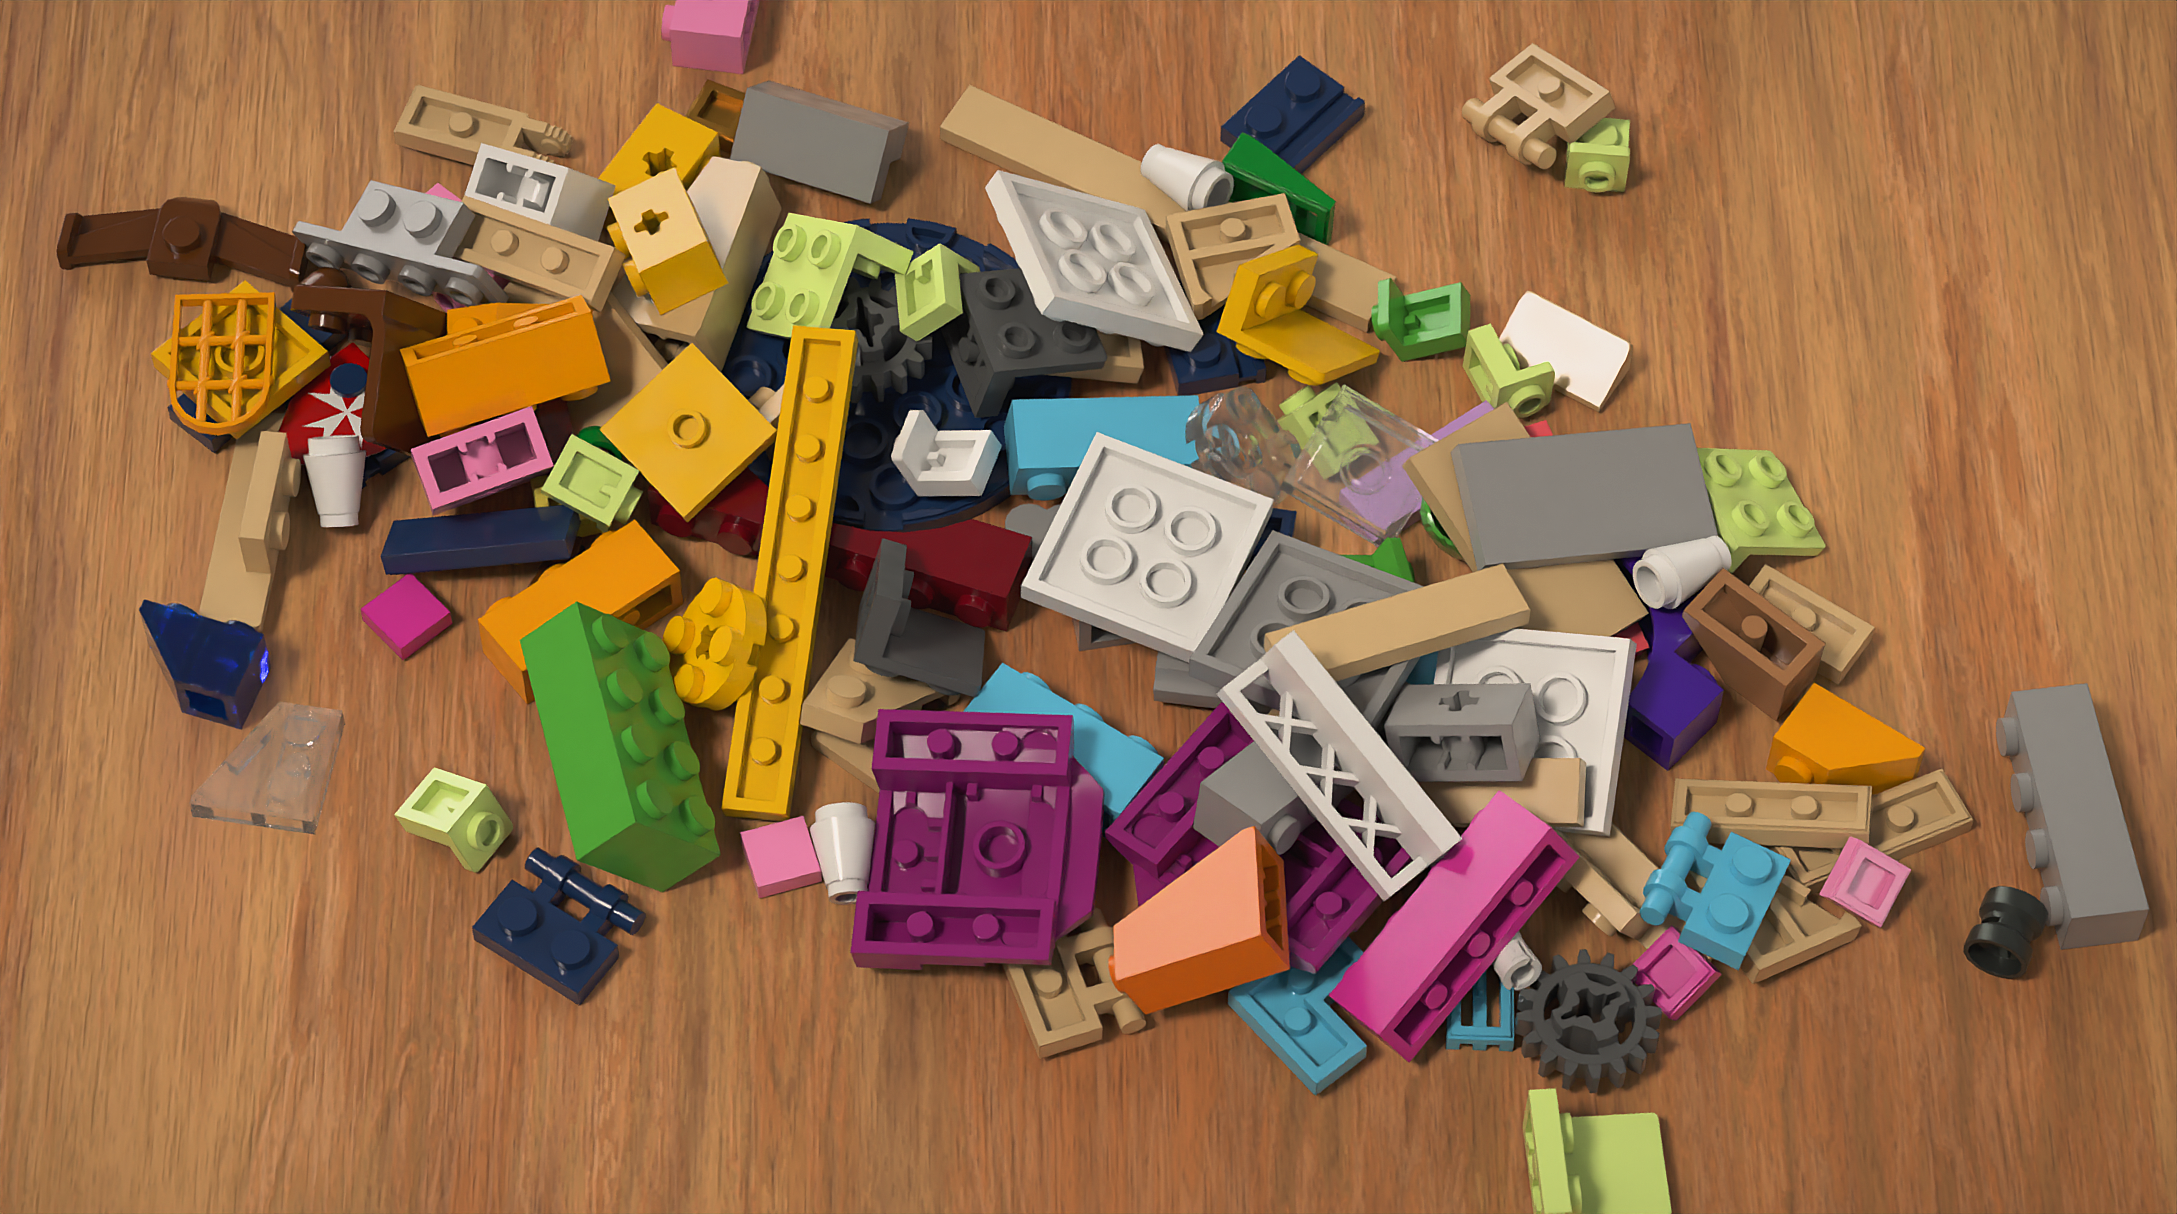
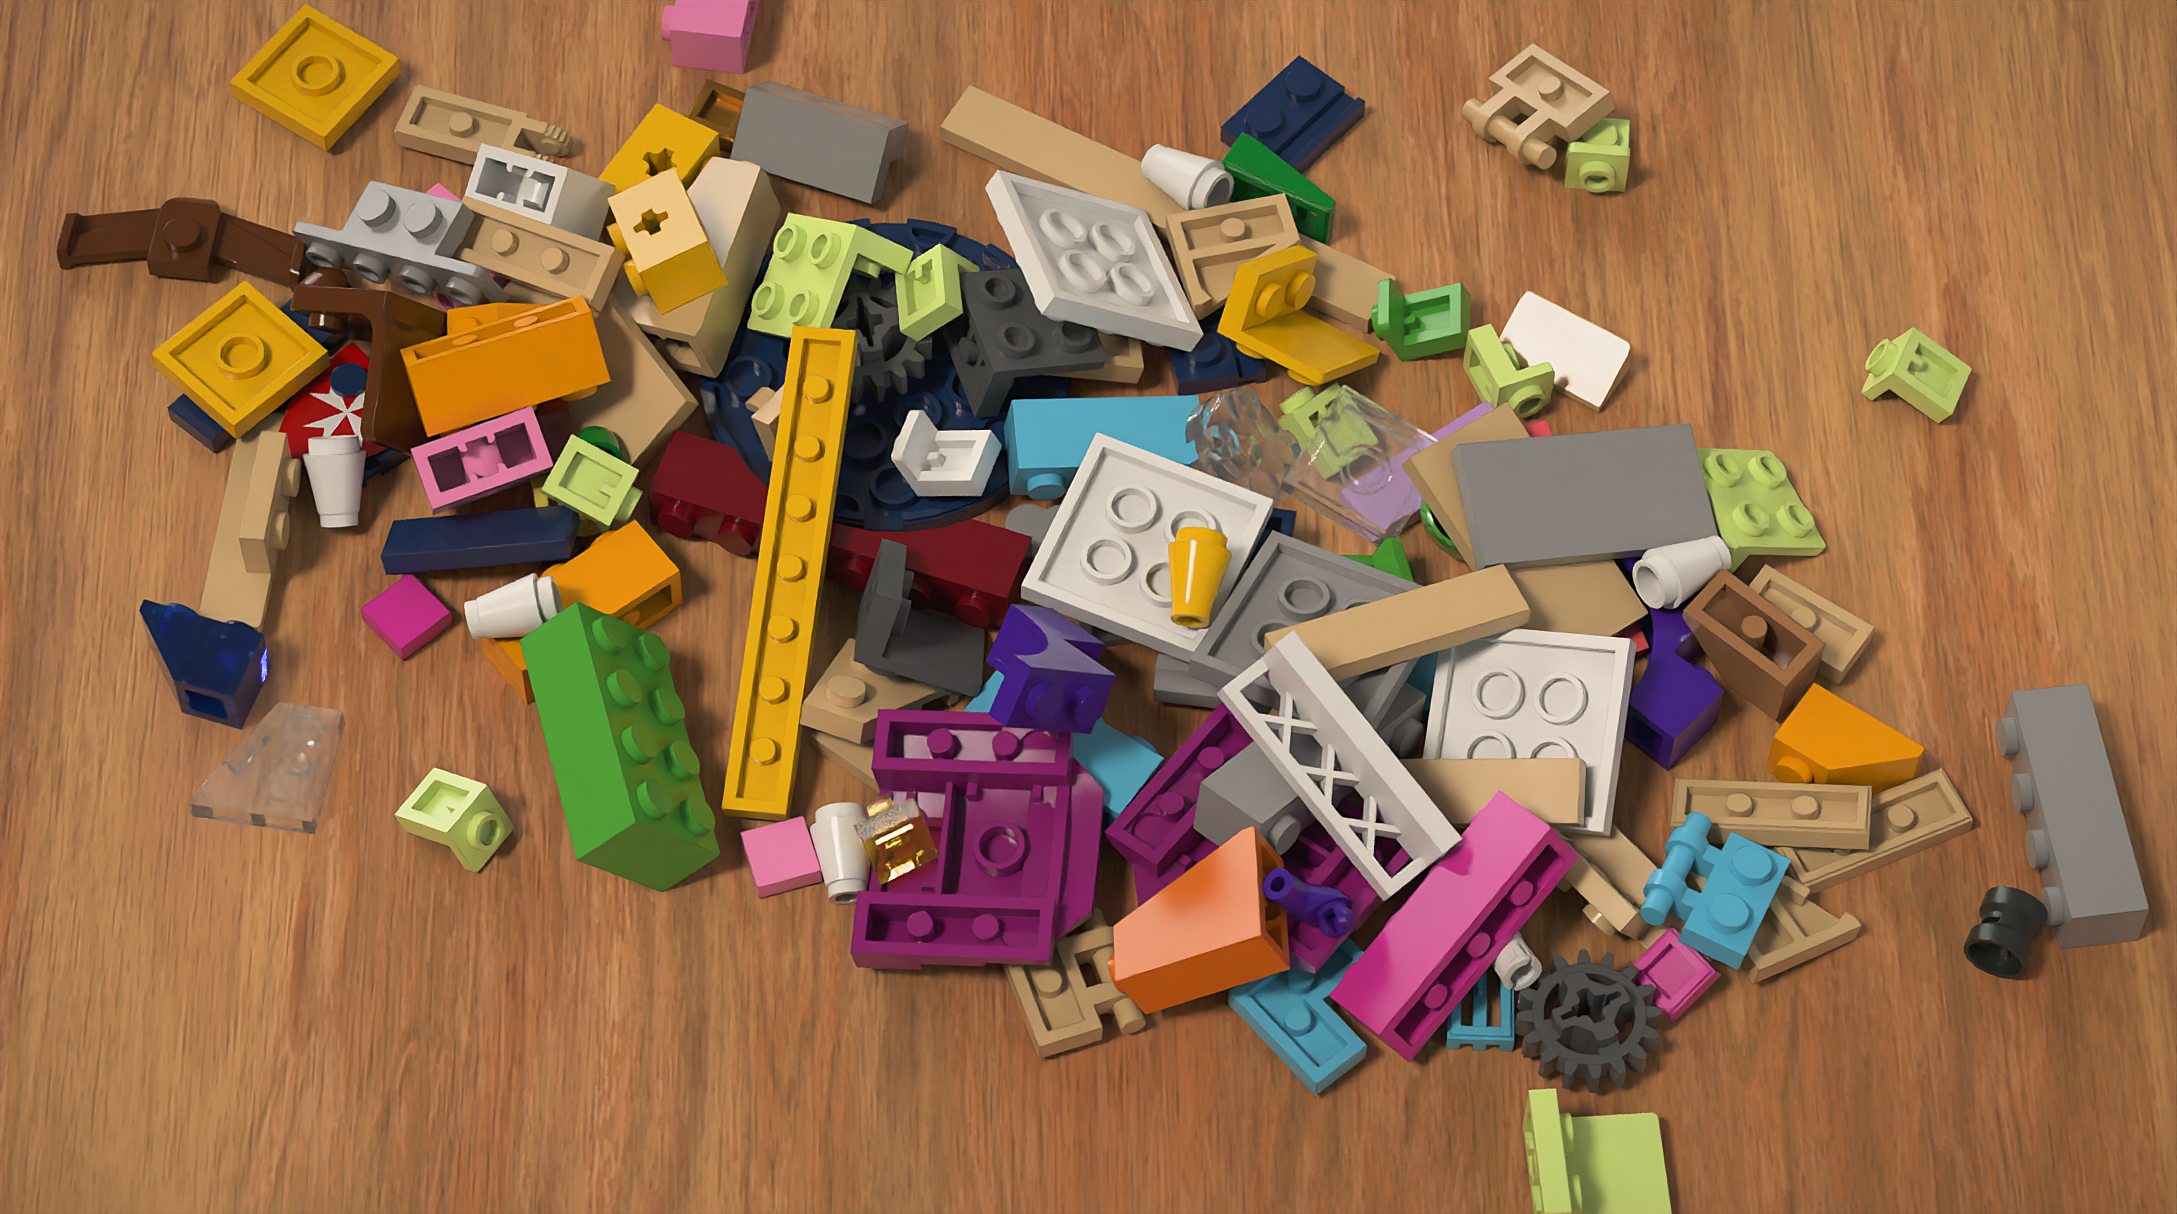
light orange window [167,292,276,436] -> none
dark blue plate [472,847,646,1006] -> none
yellow plate [599,343,777,523] -> none
yellow plate [662,577,767,711] -> none
light grey brick [1384,683,1540,782] -> none
bright pink tile [1819,837,1911,928] -> none
none -> yellow plate [230,4,402,152]
none -> white cone [464,573,563,640]
none -> clear yellow tile [853,793,939,885]
none -> dark purple arch [986,604,1116,734]
none -> yellow cone [1168,527,1232,628]
none -> dark purple arm [1263,868,1355,937]
none -> yellowish green bracket [1861,327,1972,423]

